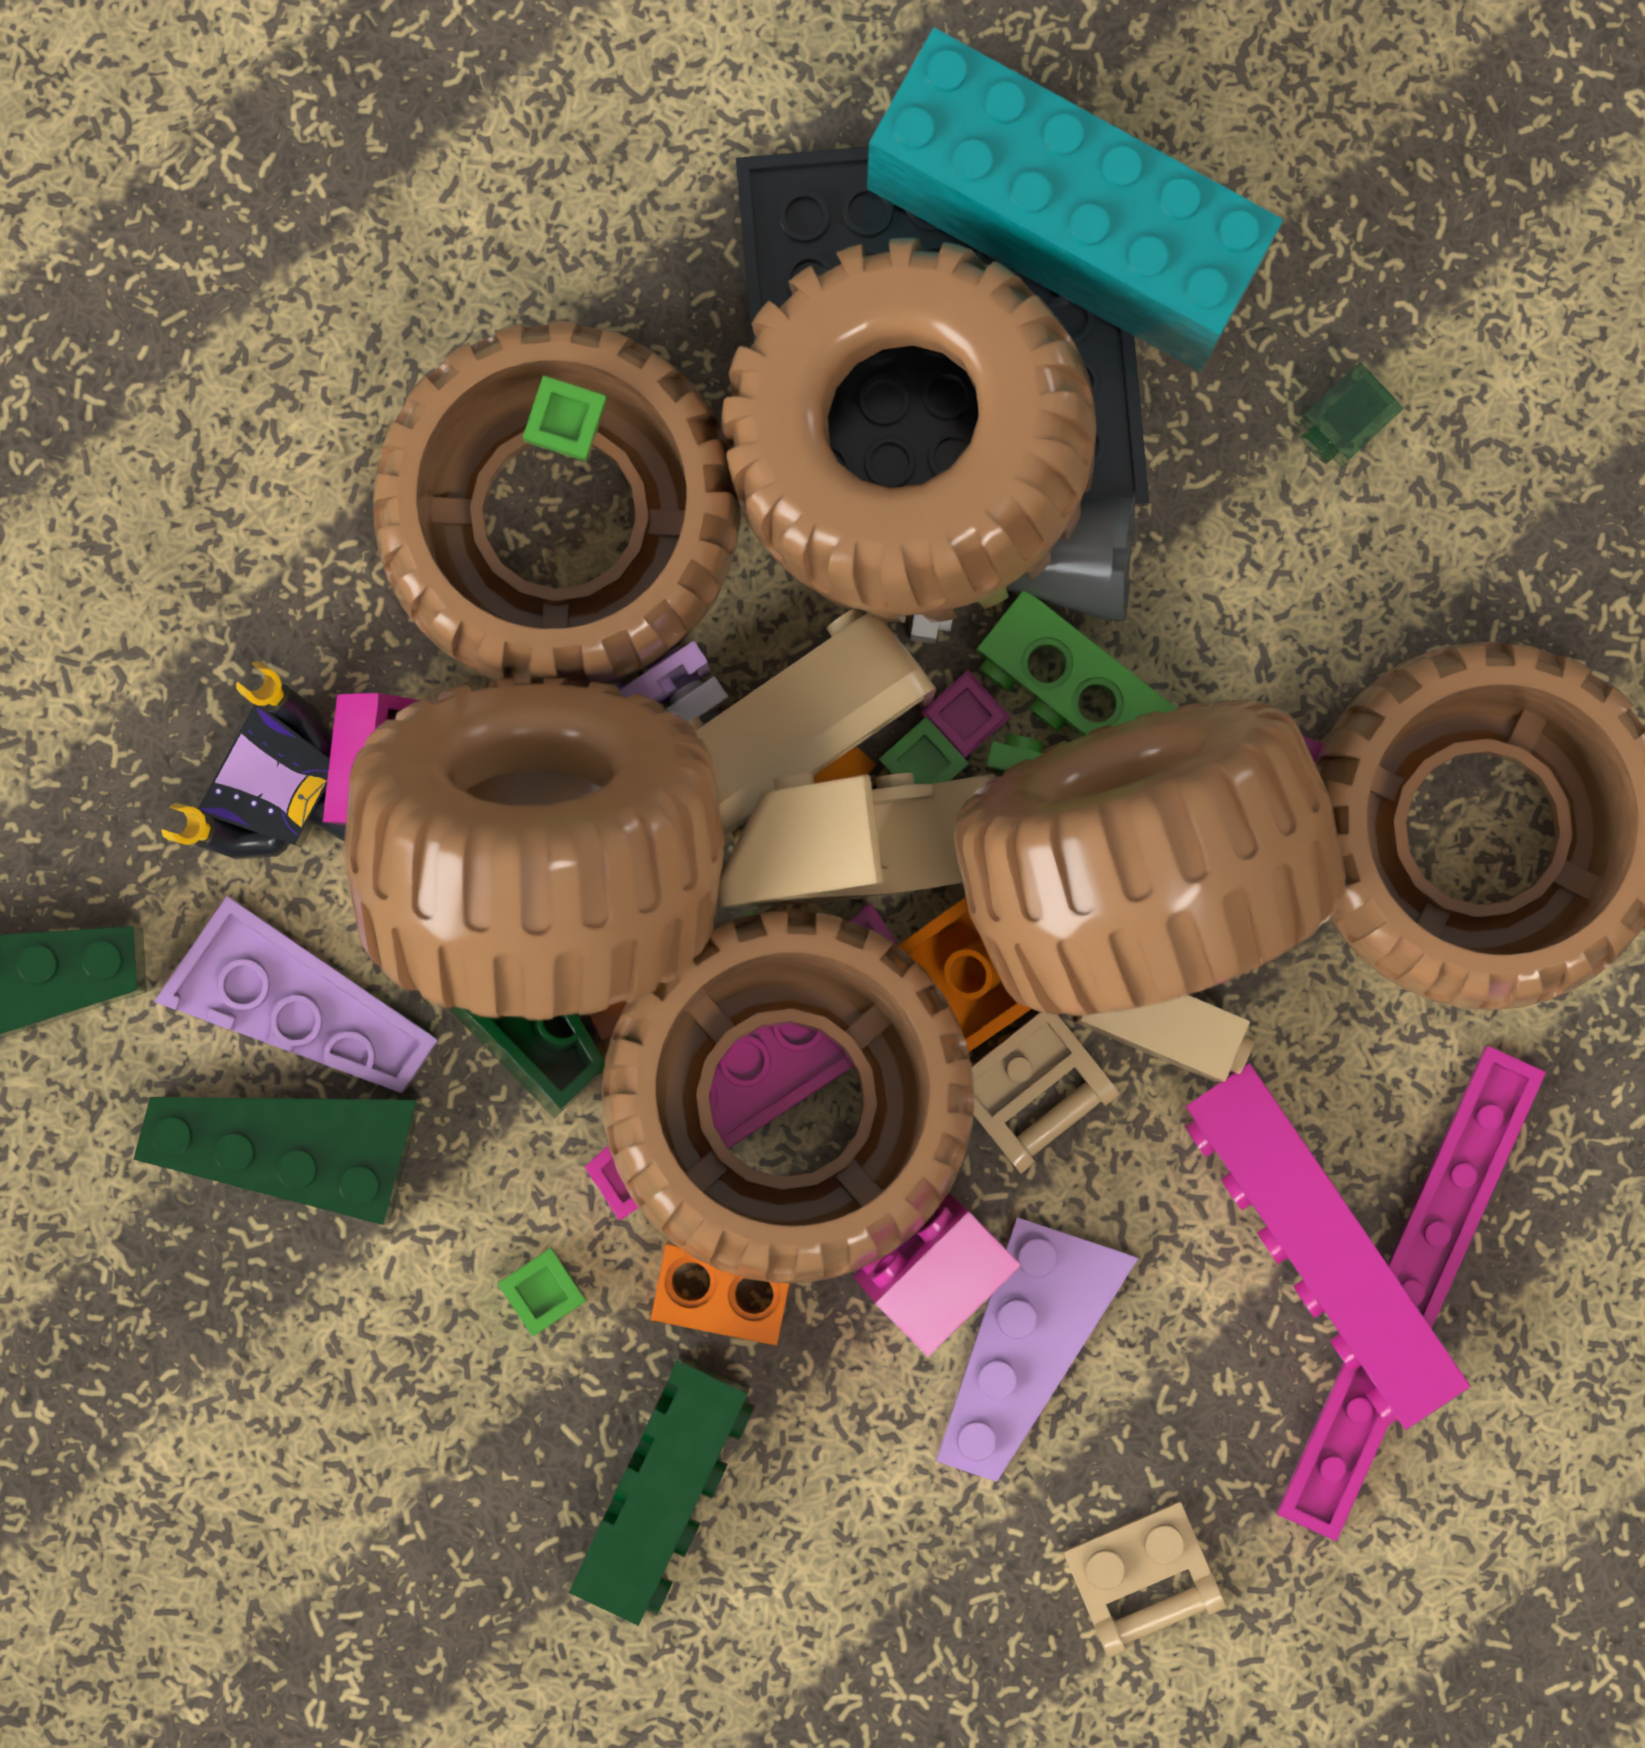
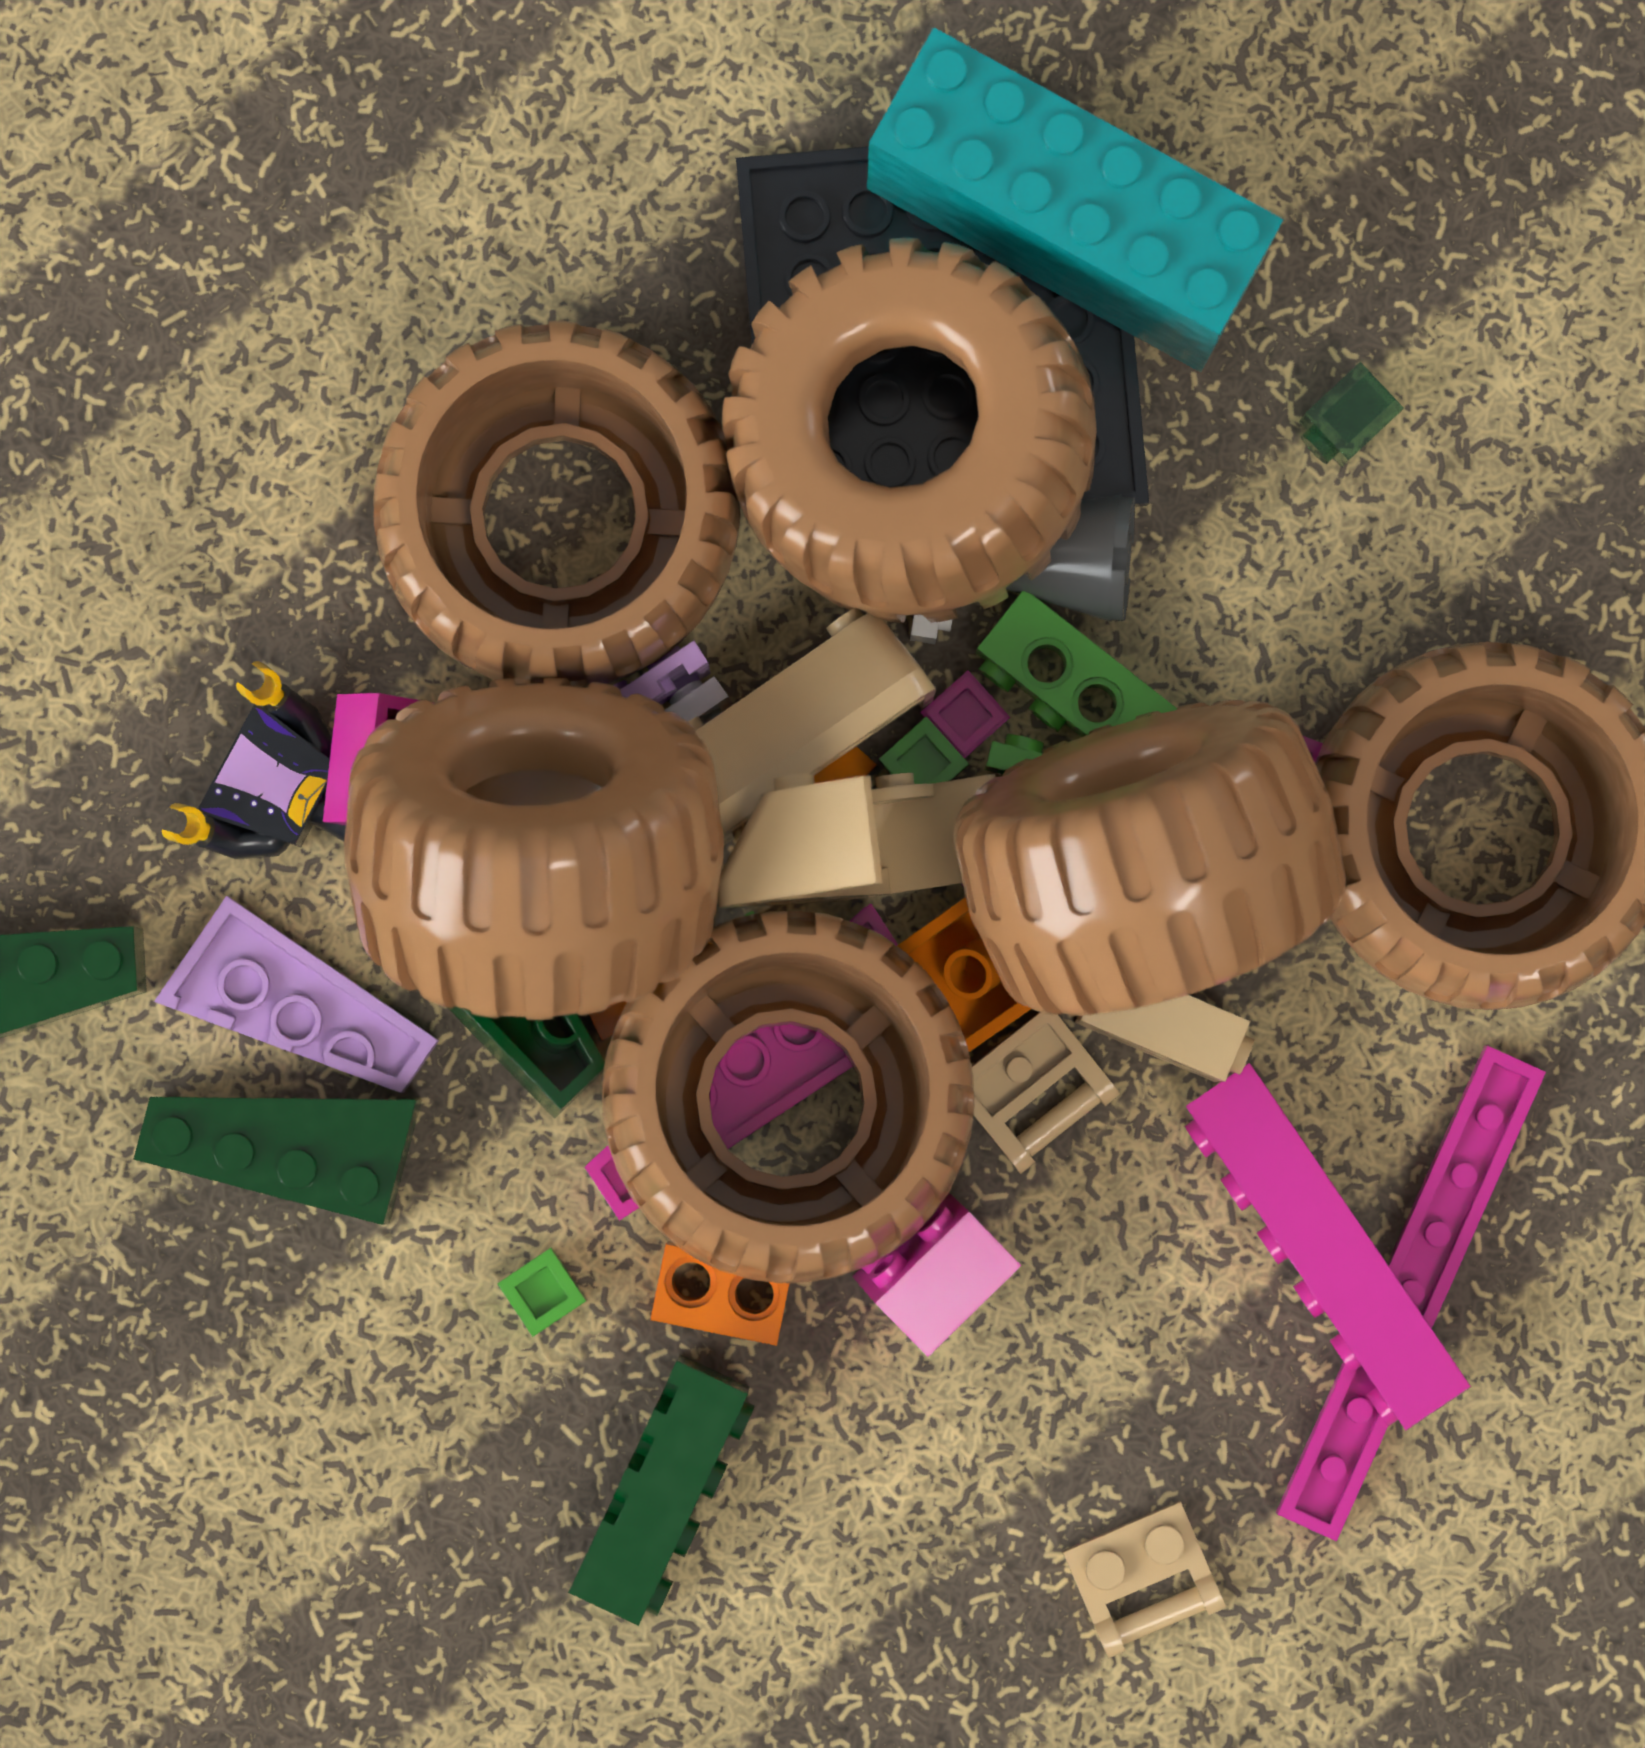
bright green plate [523,375,607,462] -> none
lavender wing [936,1217,1138,1482] -> none

